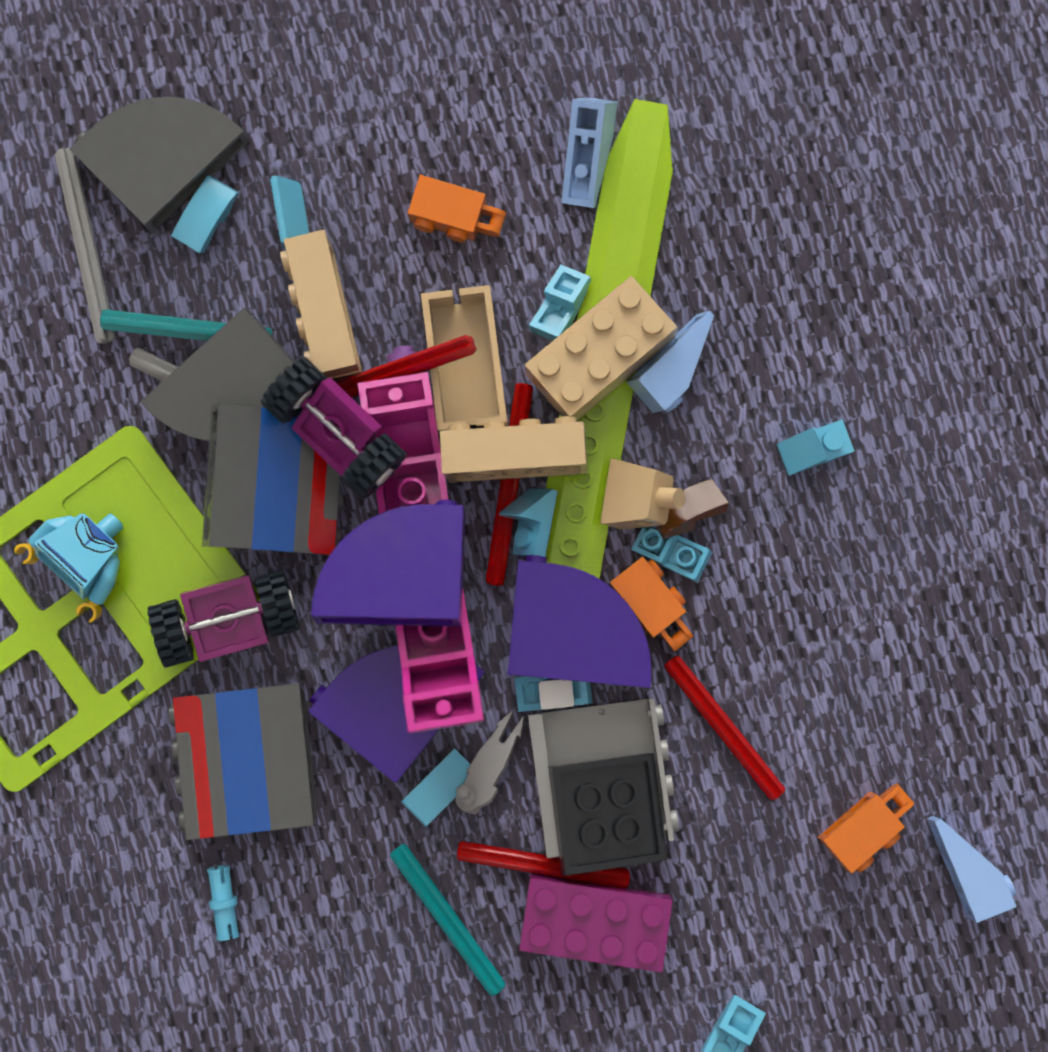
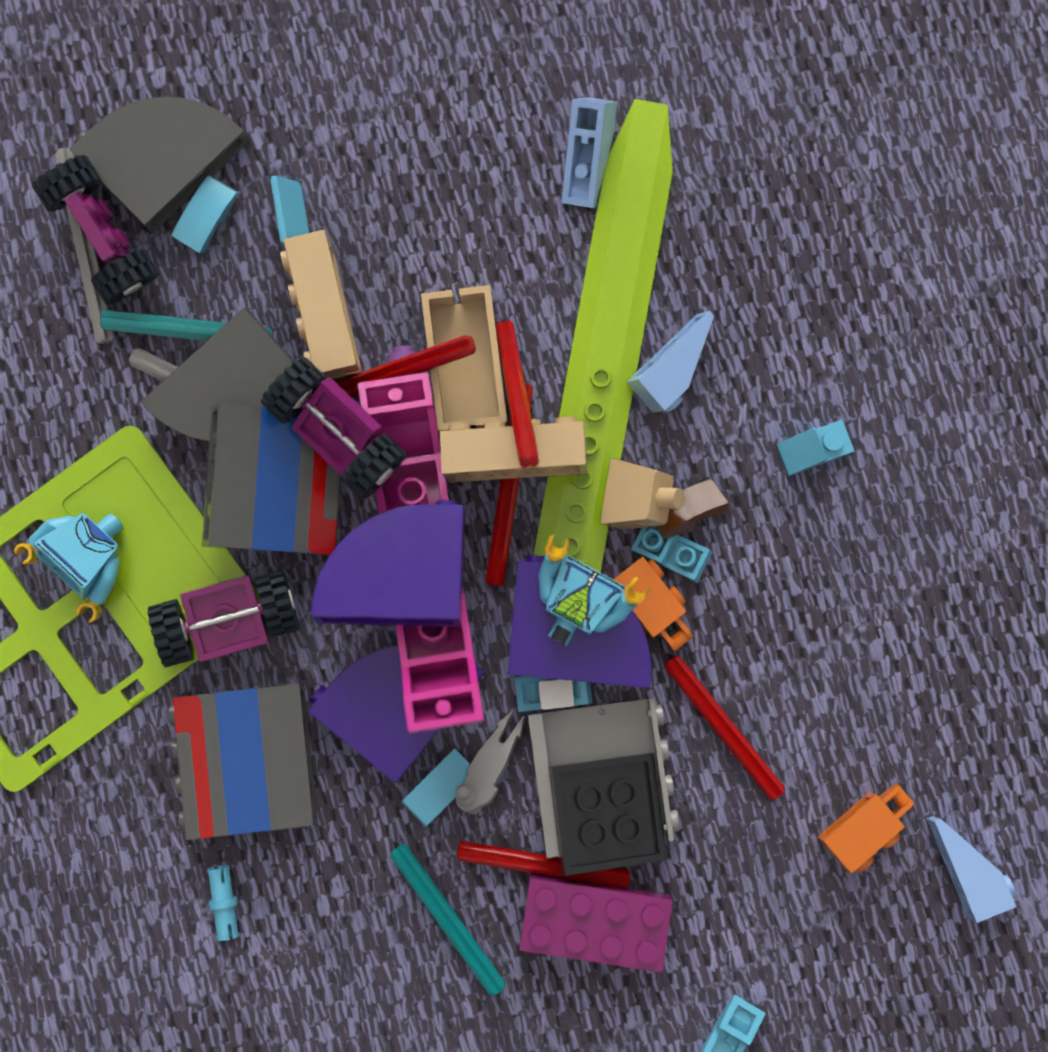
orange brick [408,175,506,243] -> none
medium azure slope [499,488,557,557] -> none
tan brick [524,276,677,421] -> none
medium azure slope [529,265,591,341] -> none
none -> black plate [32,155,159,305]
none -> red axle [495,320,539,468]
none -> torso [538,535,650,647]

